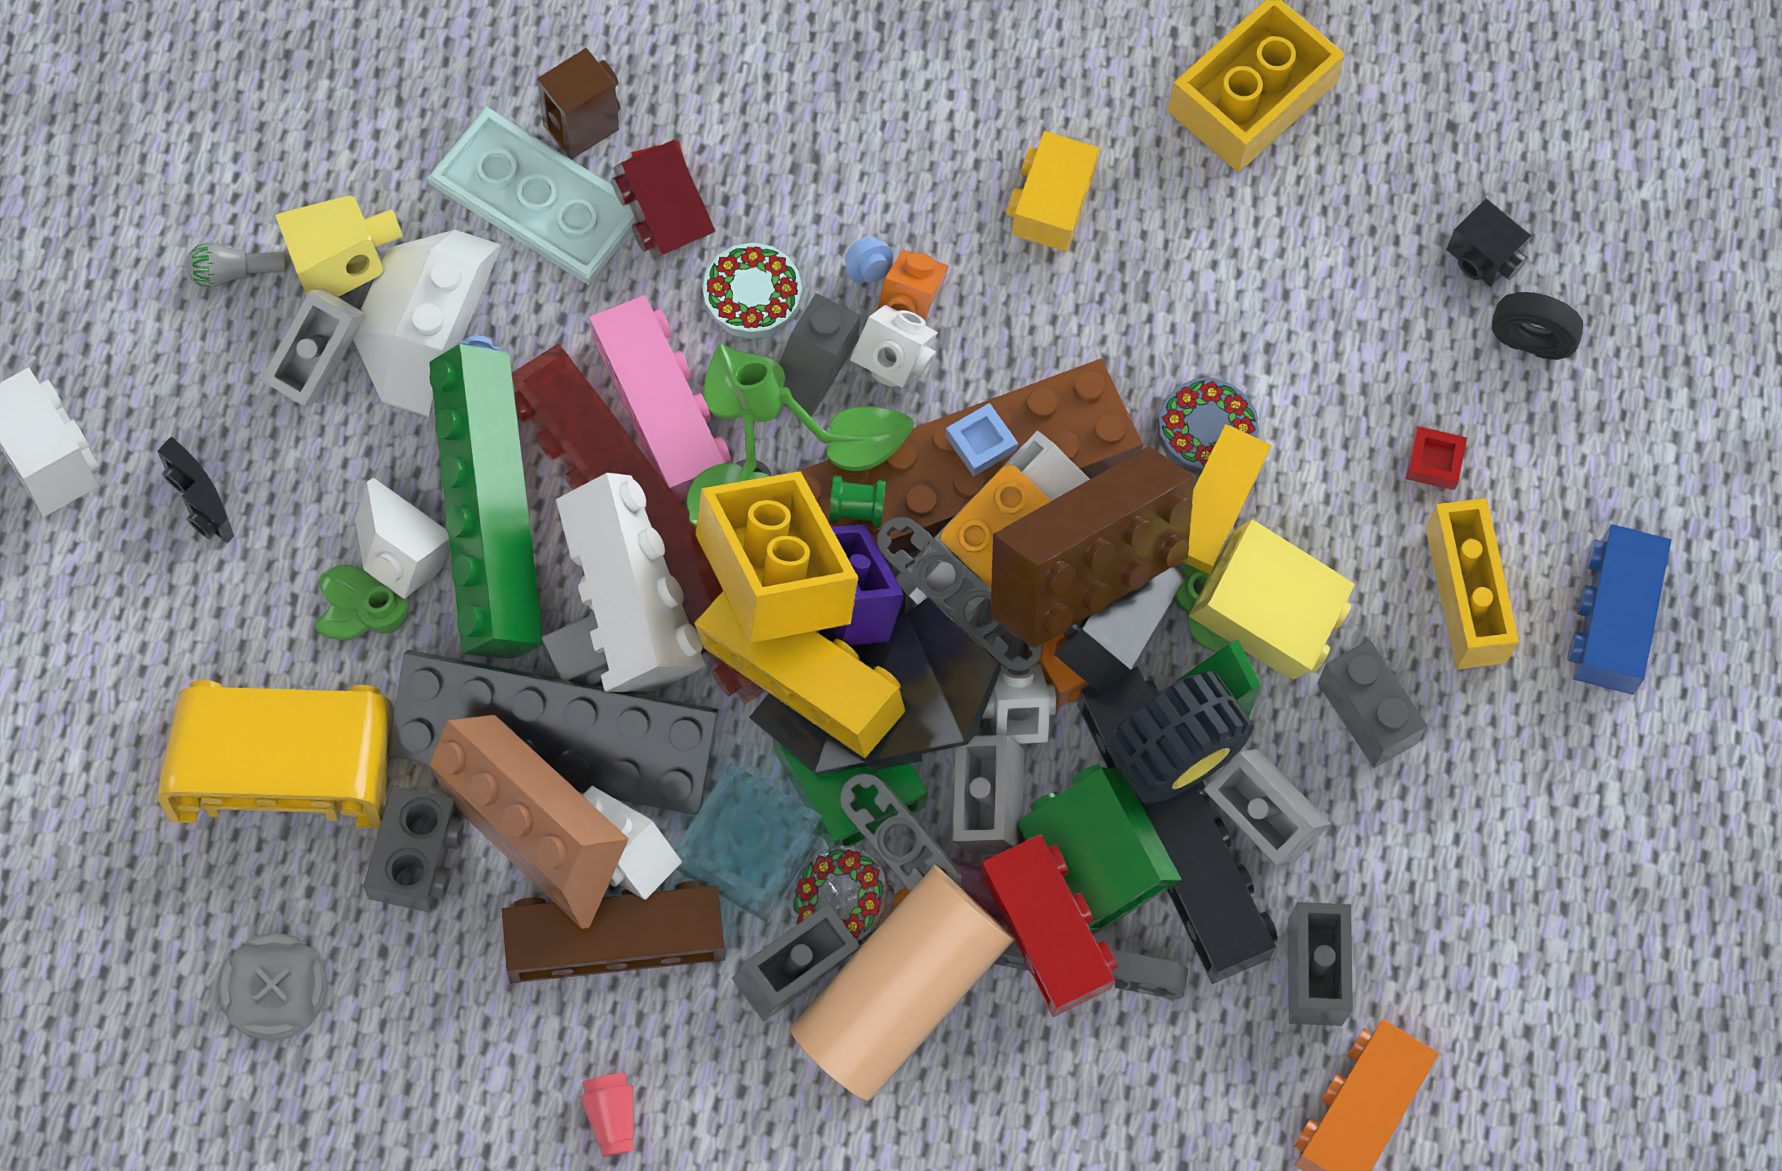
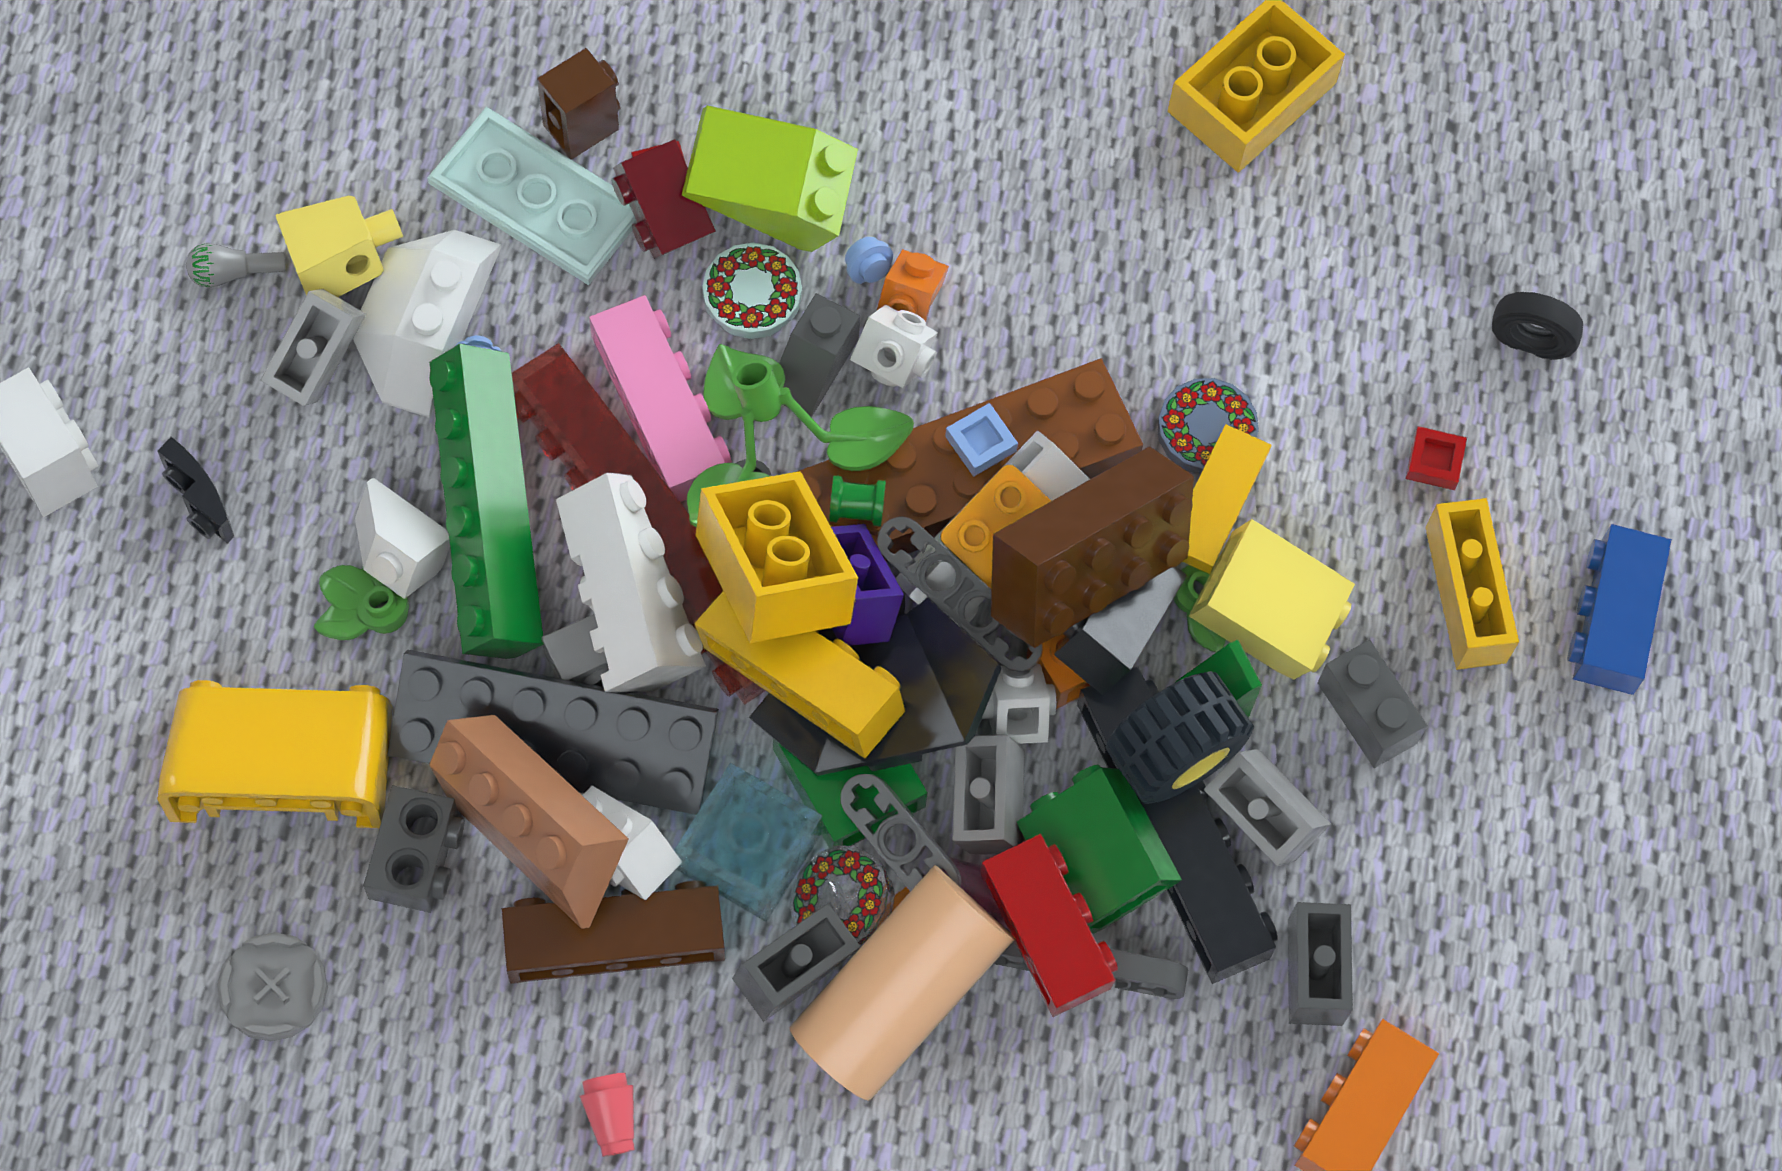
yellow brick [1006,131,1100,252] -> none
black brick [1446,198,1532,287] -> none
none -> lime slope [681,105,858,252]

